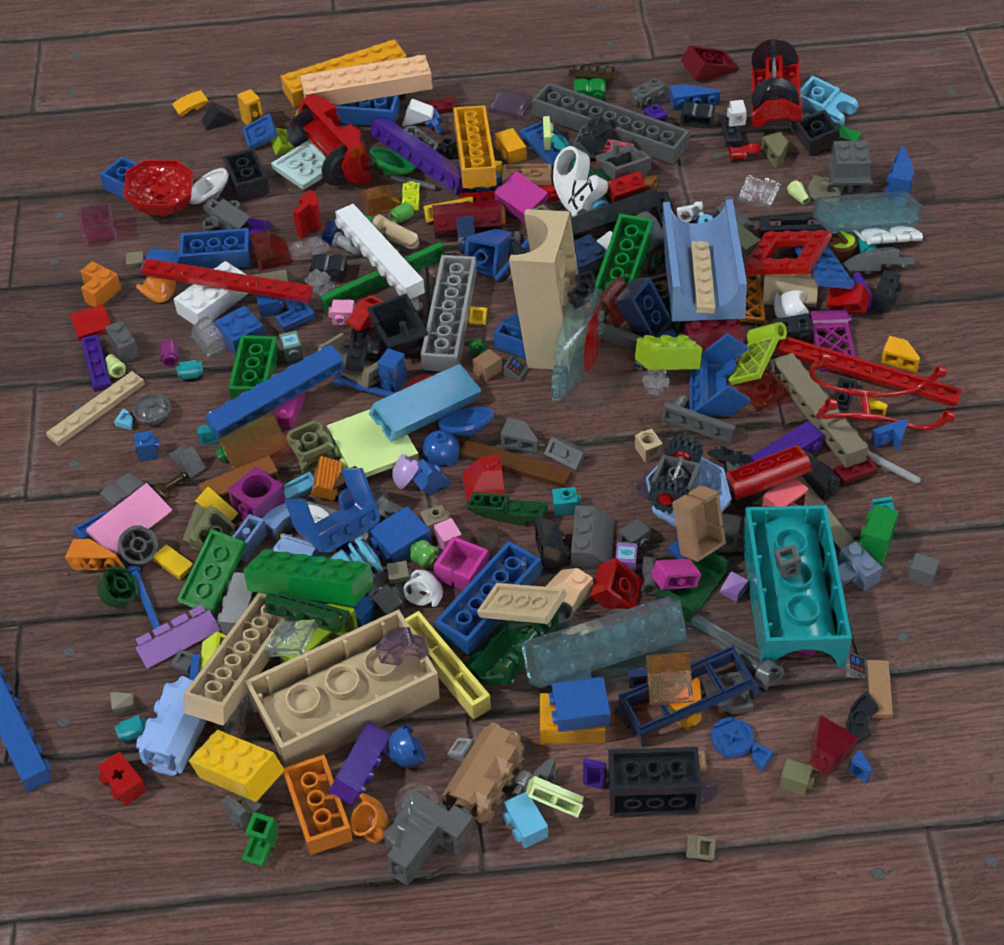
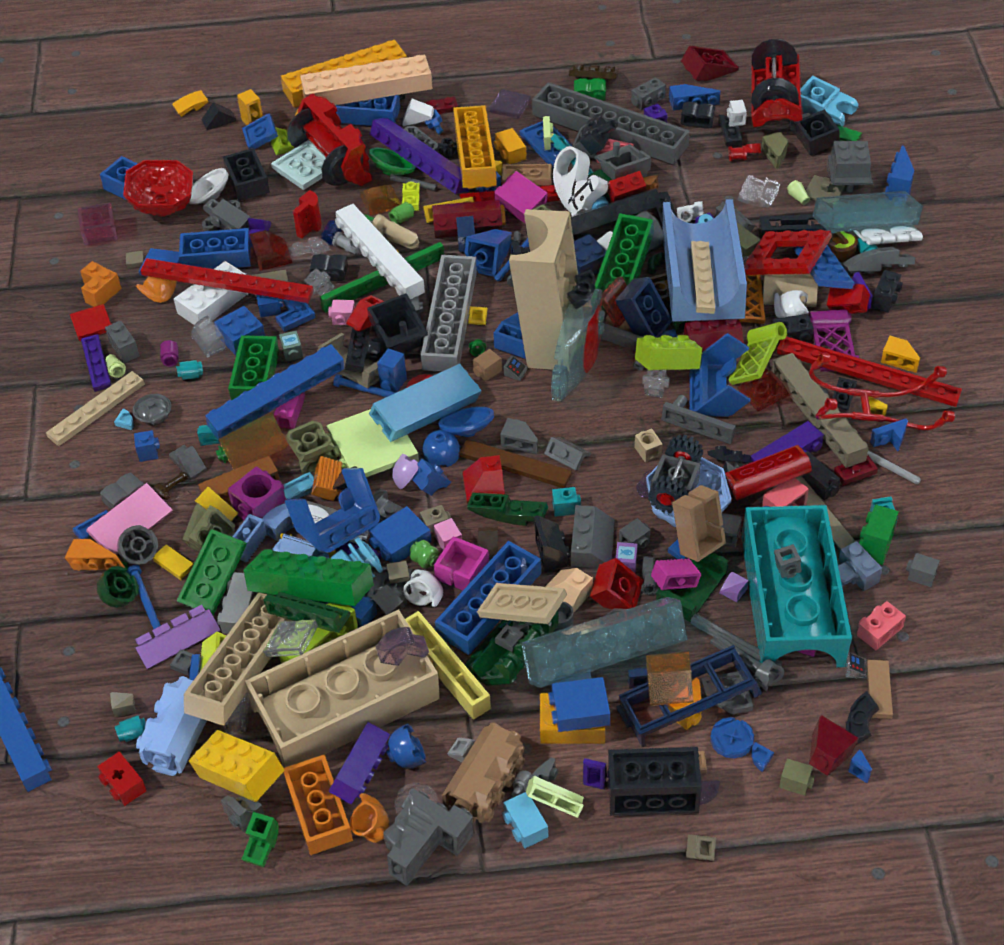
none -> dark grey plate [495,621,529,652]
none -> coral brick [857,601,906,651]

